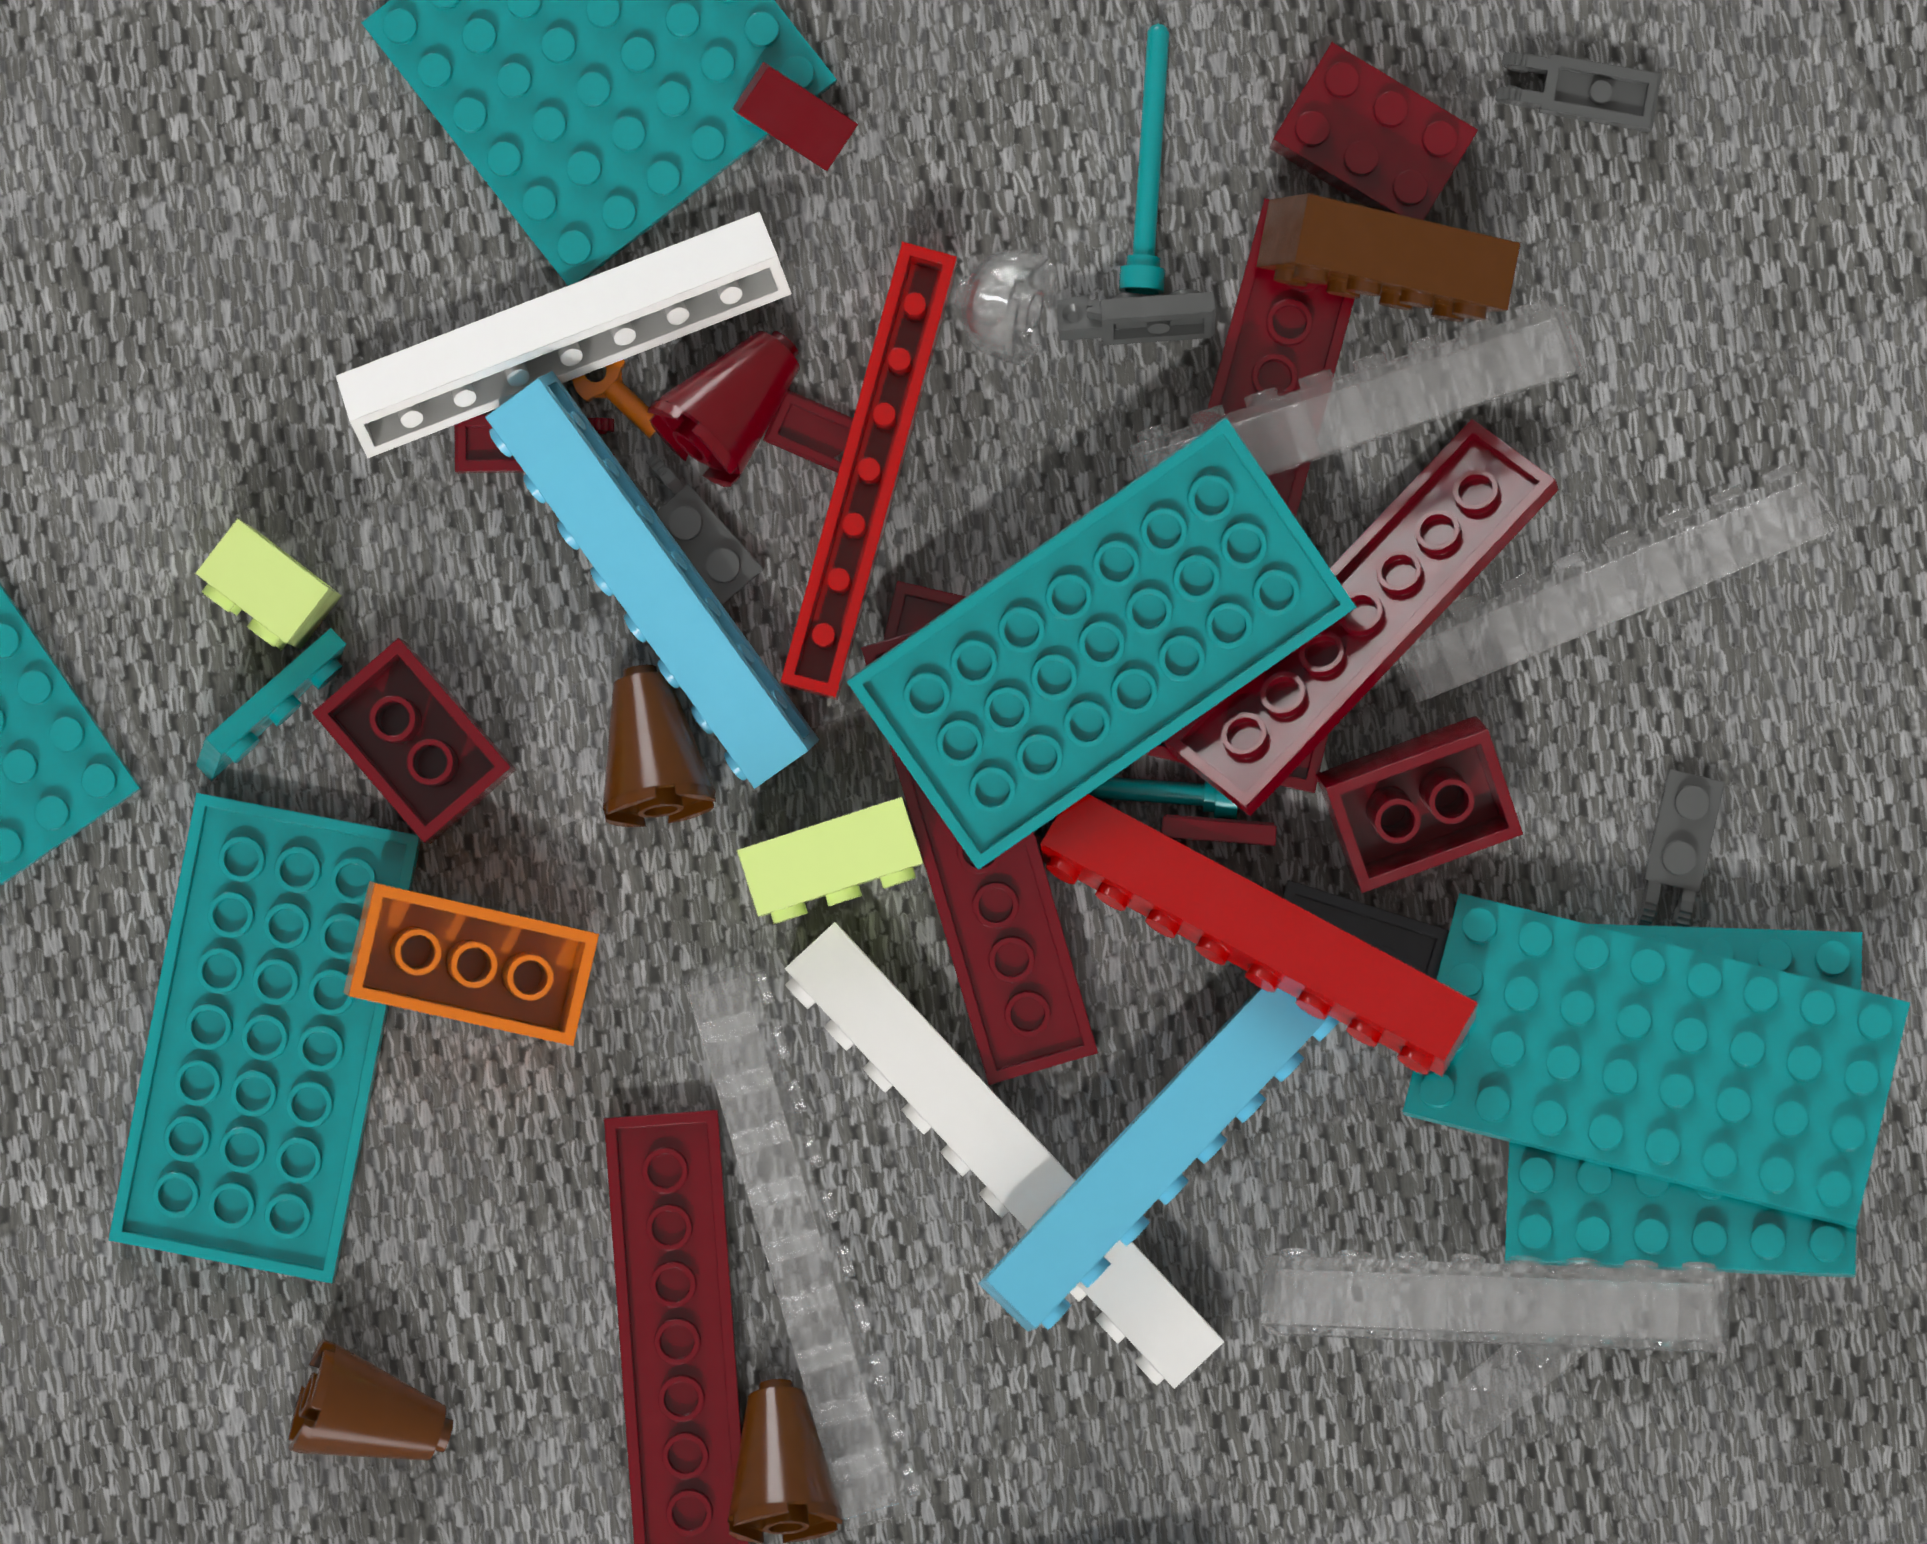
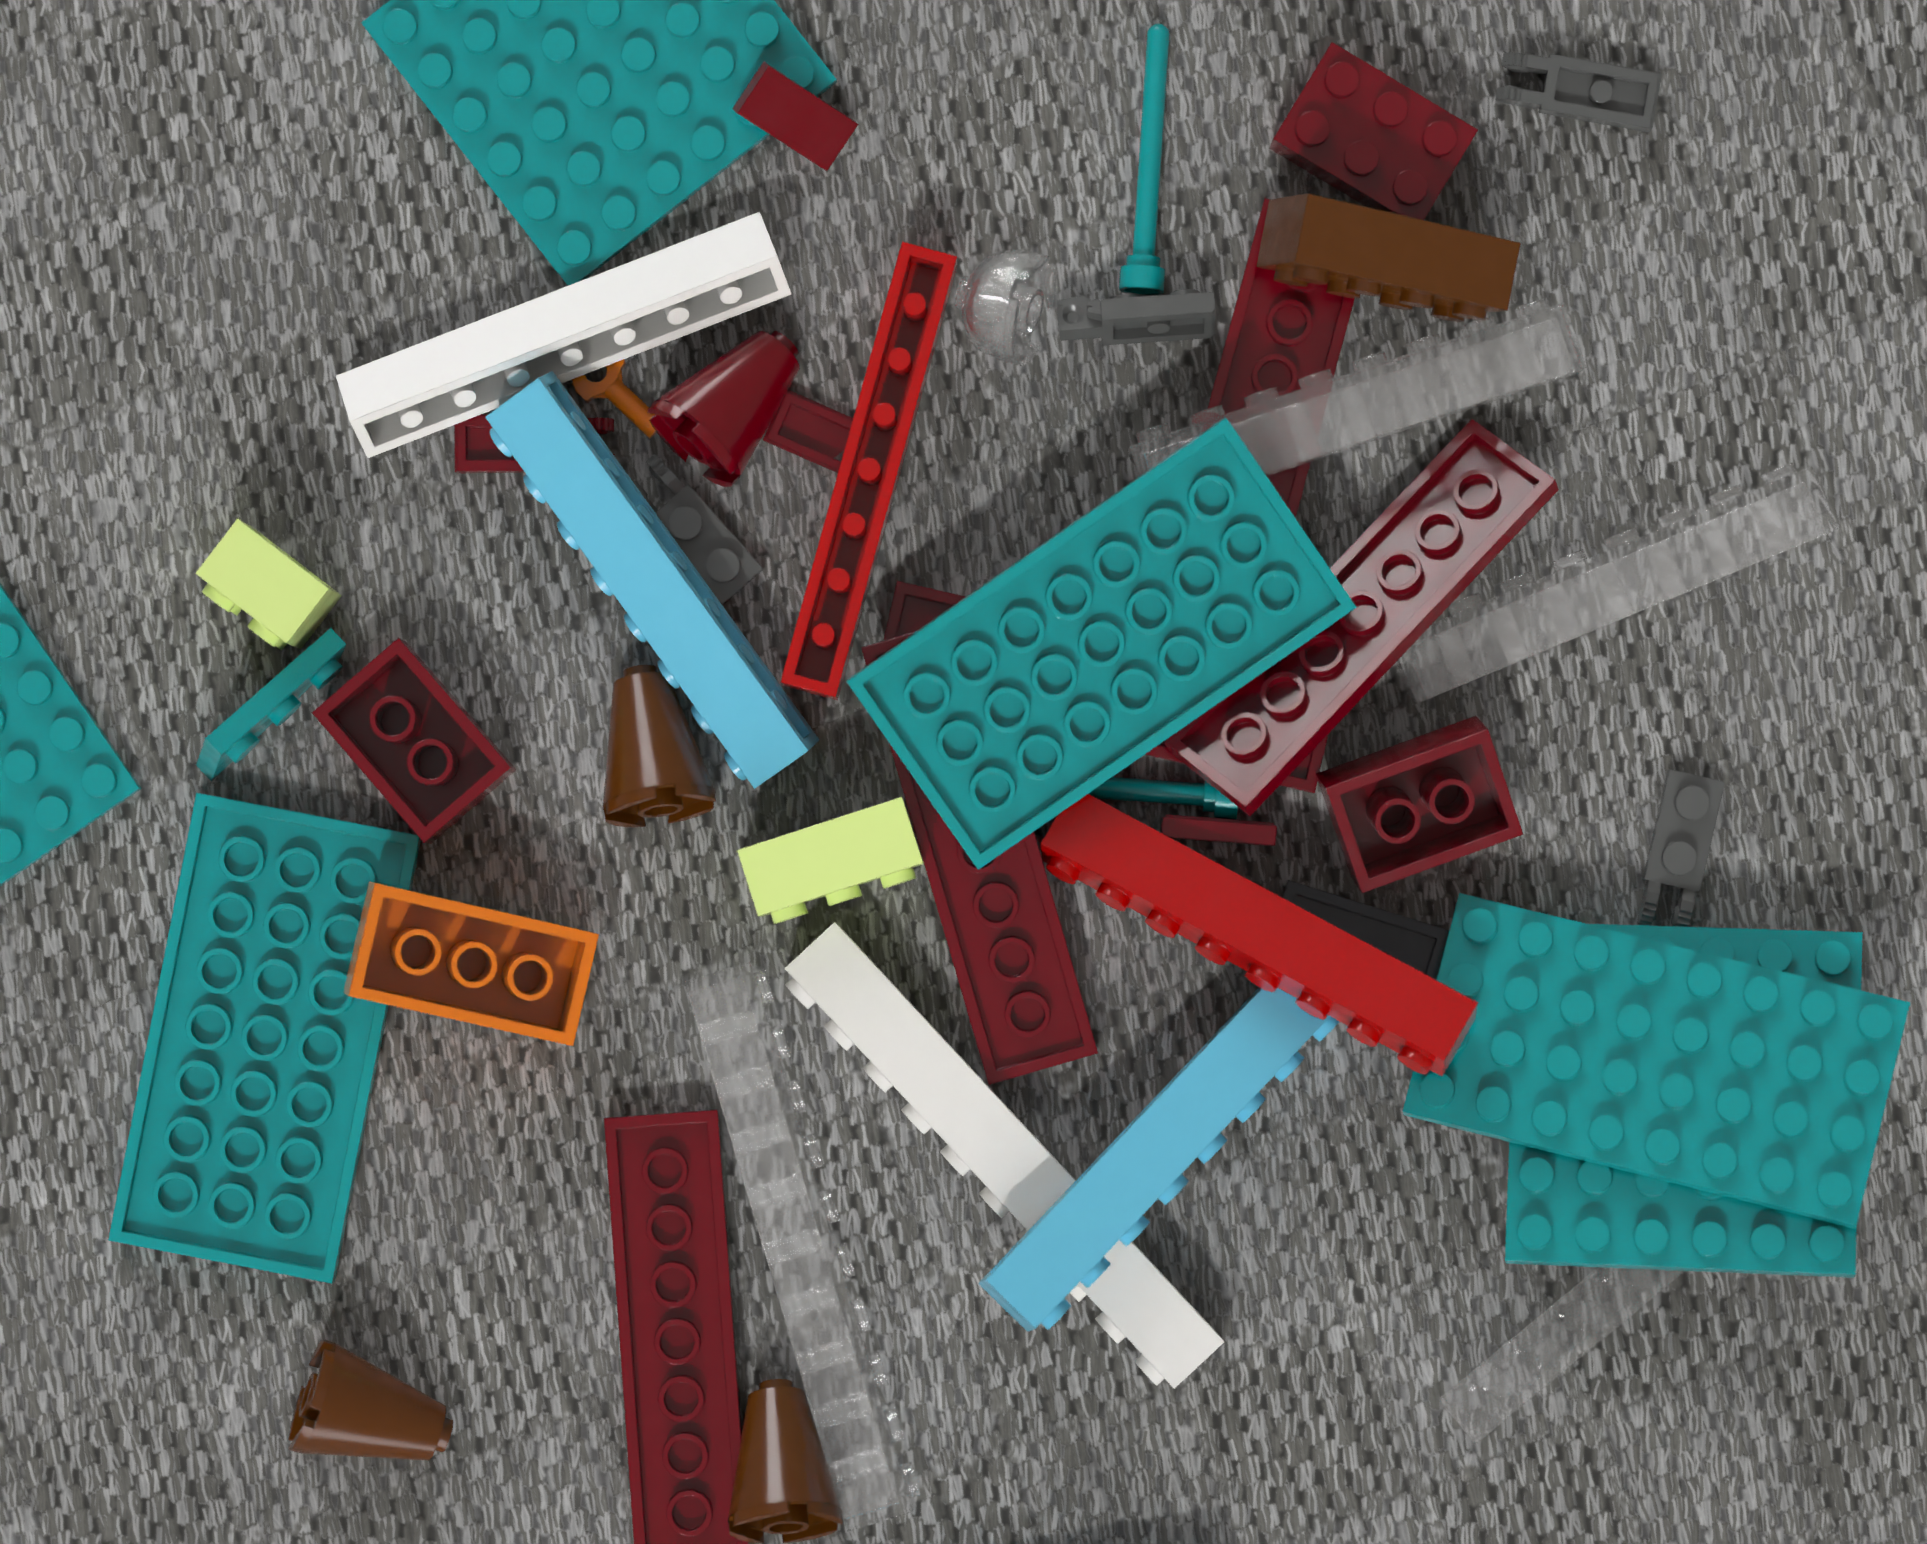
clear brick [1260,1248,1731,1353] -> none

